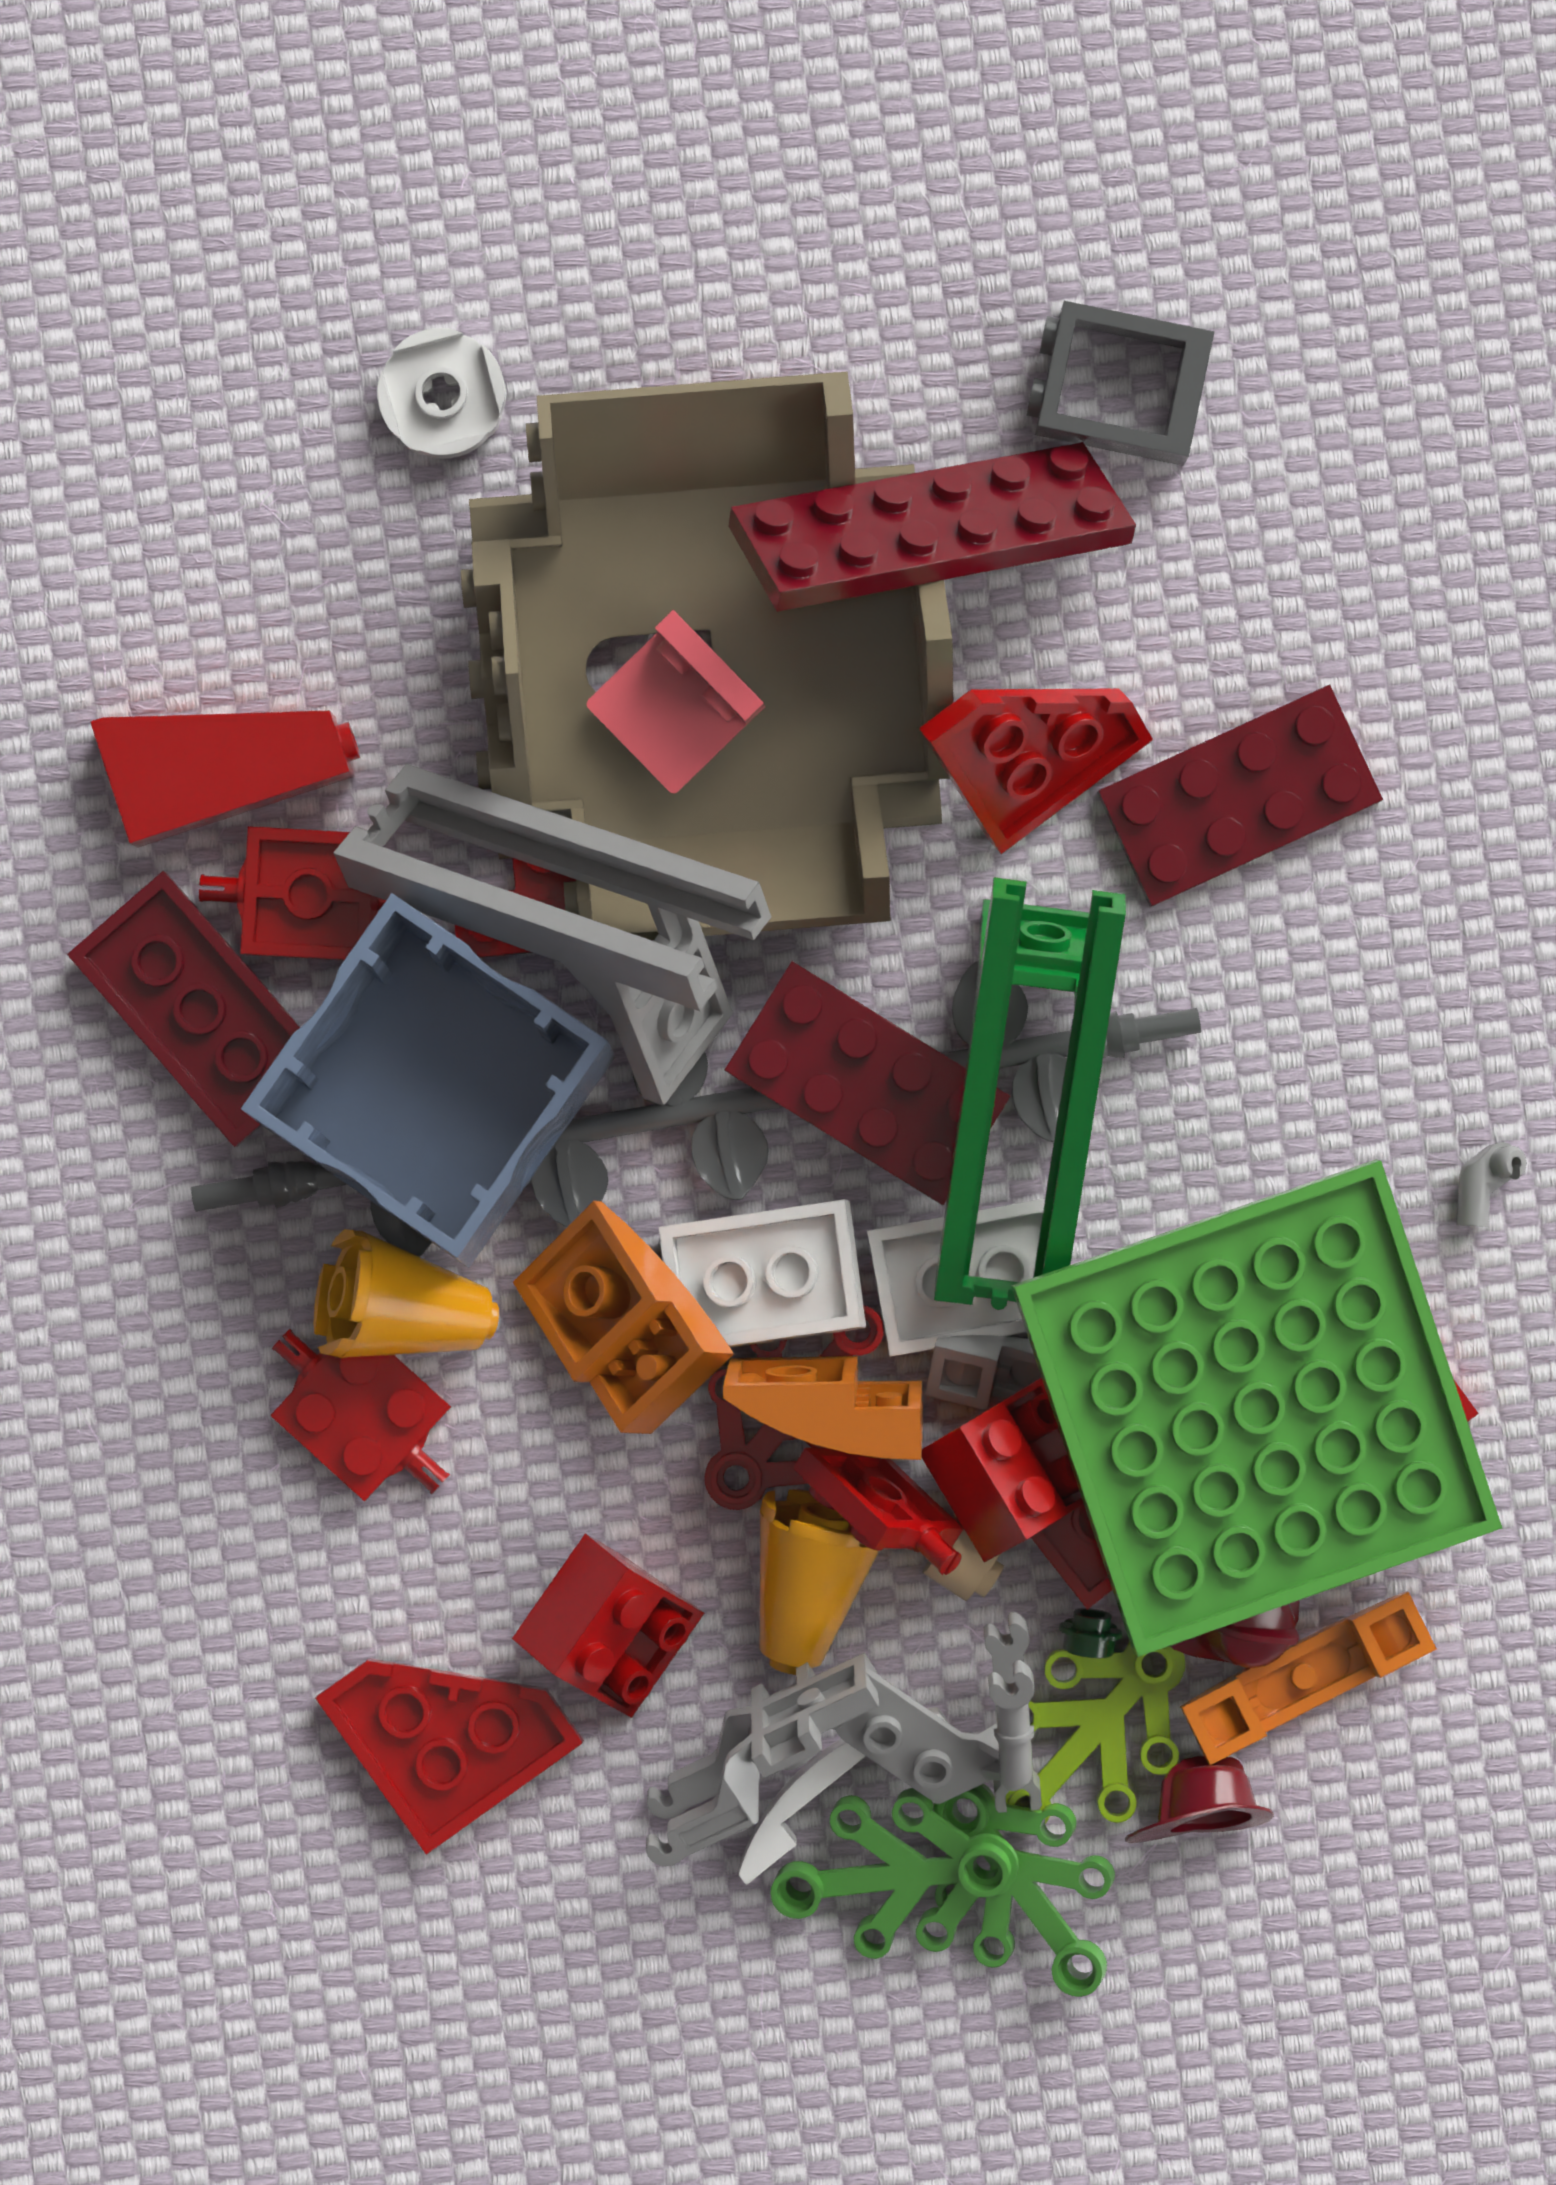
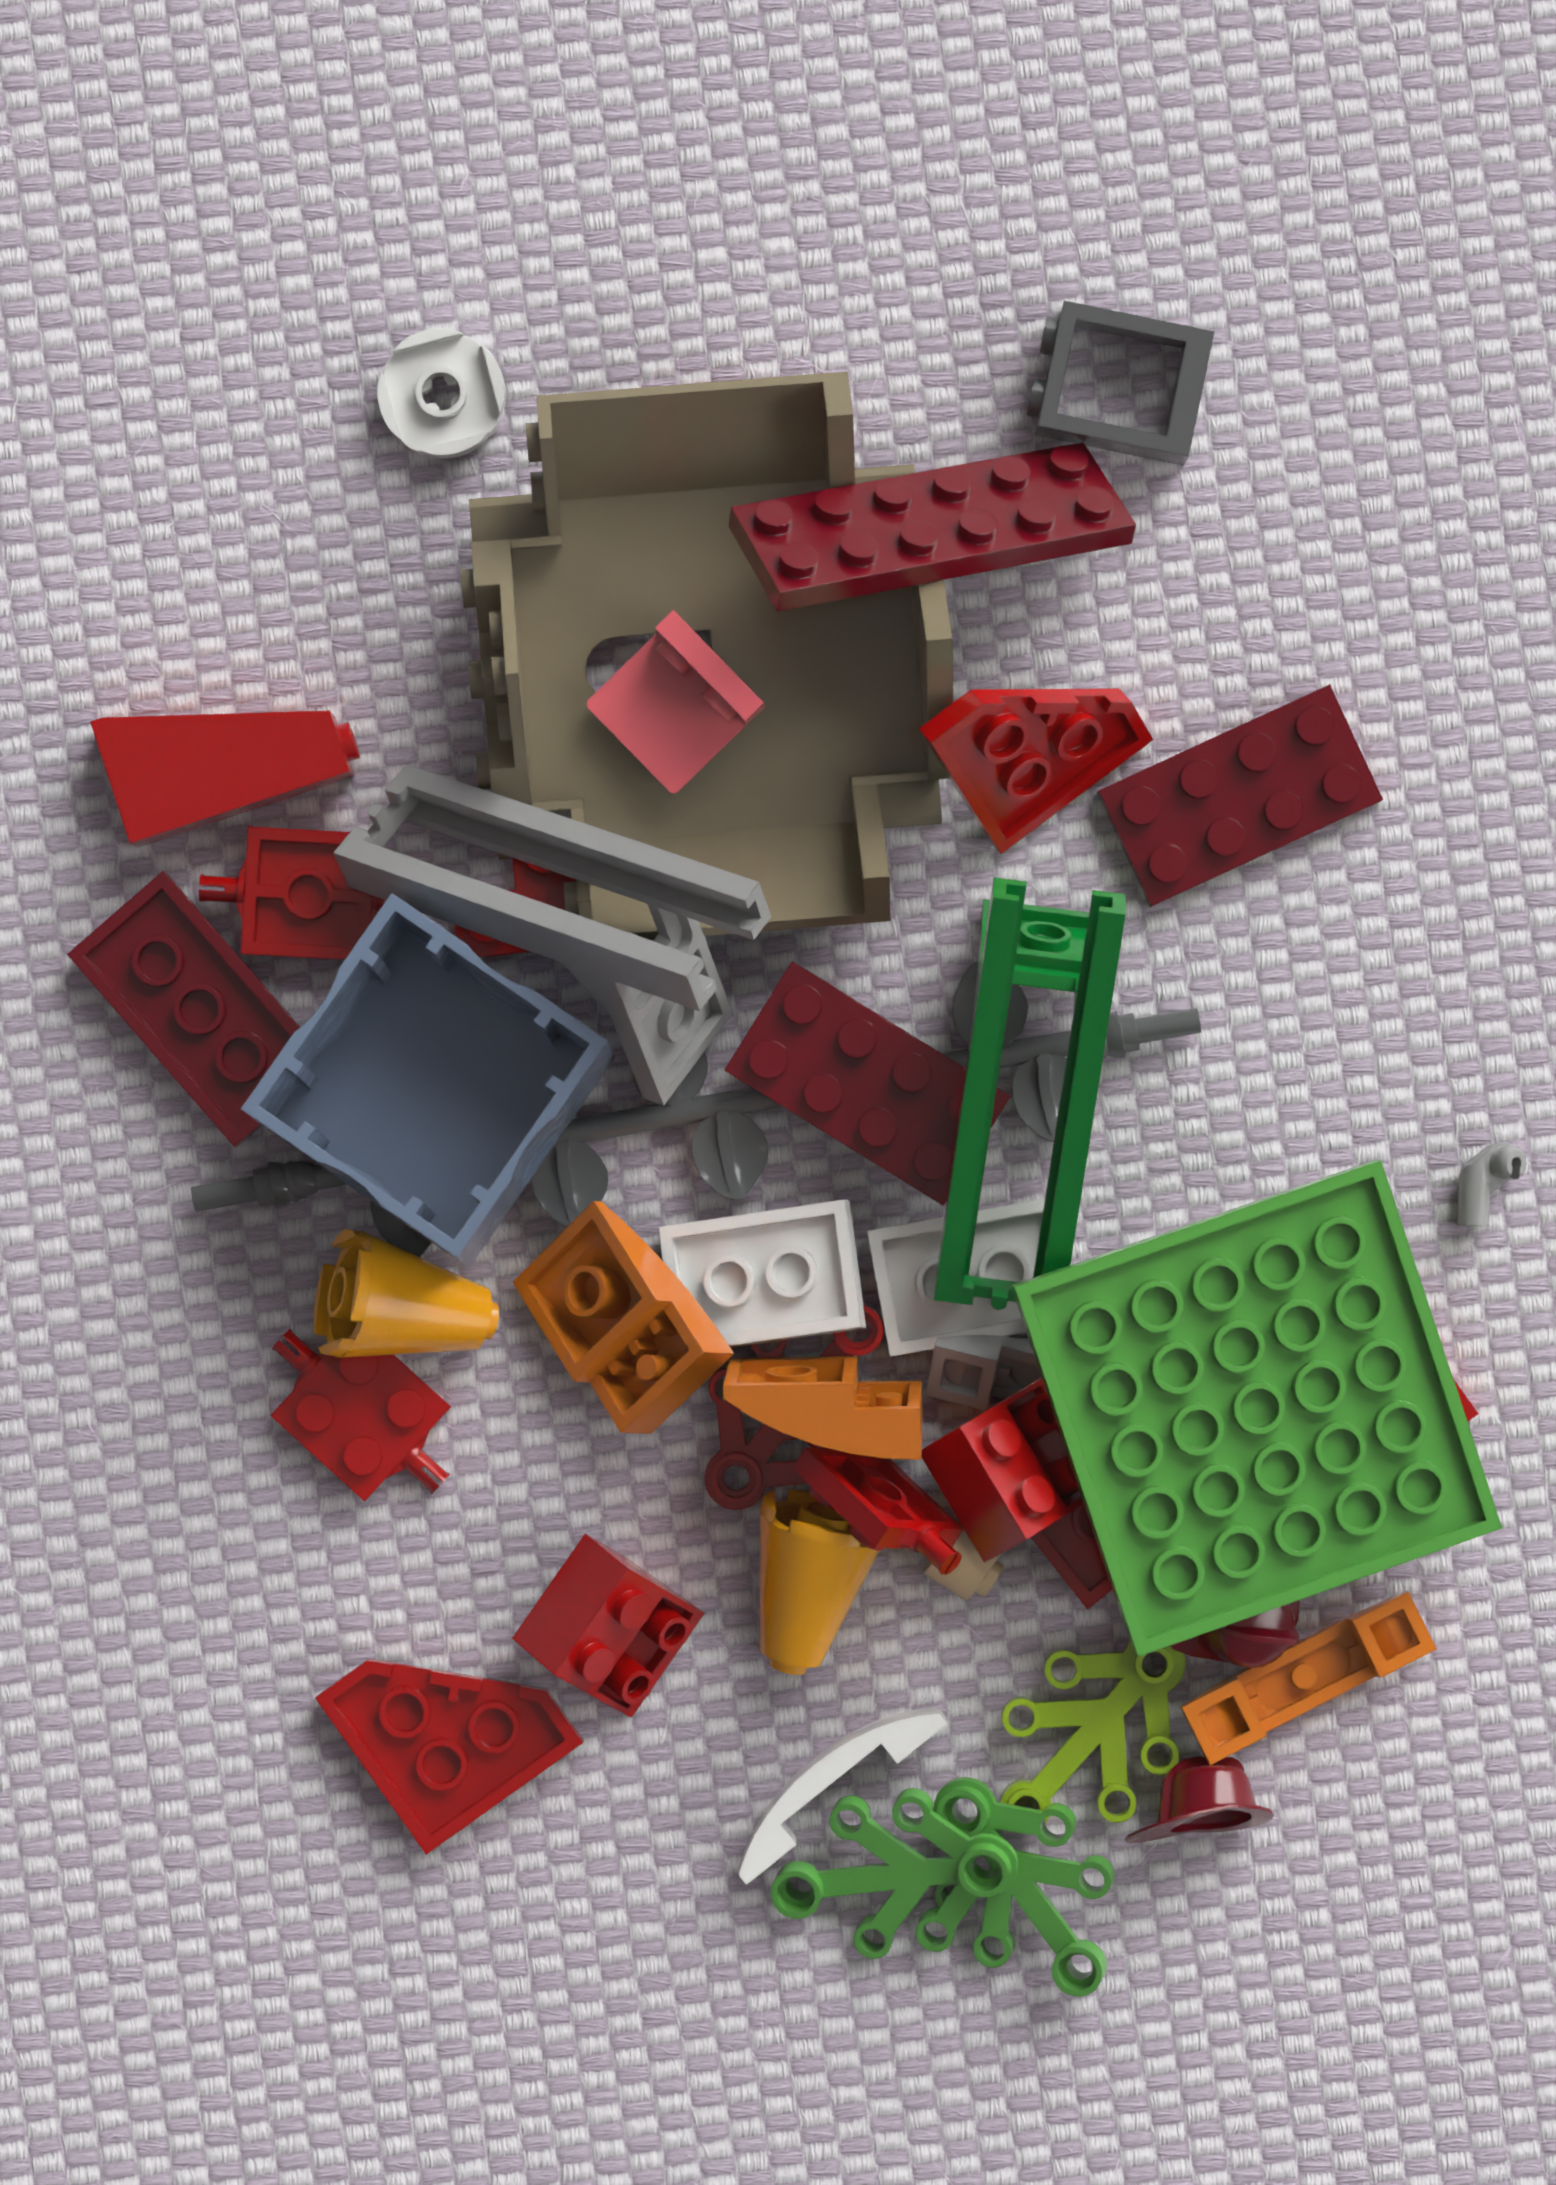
light grey piece [646,1612,1042,1866] -> none
dark green plate [1059,1608,1122,1658] -> none

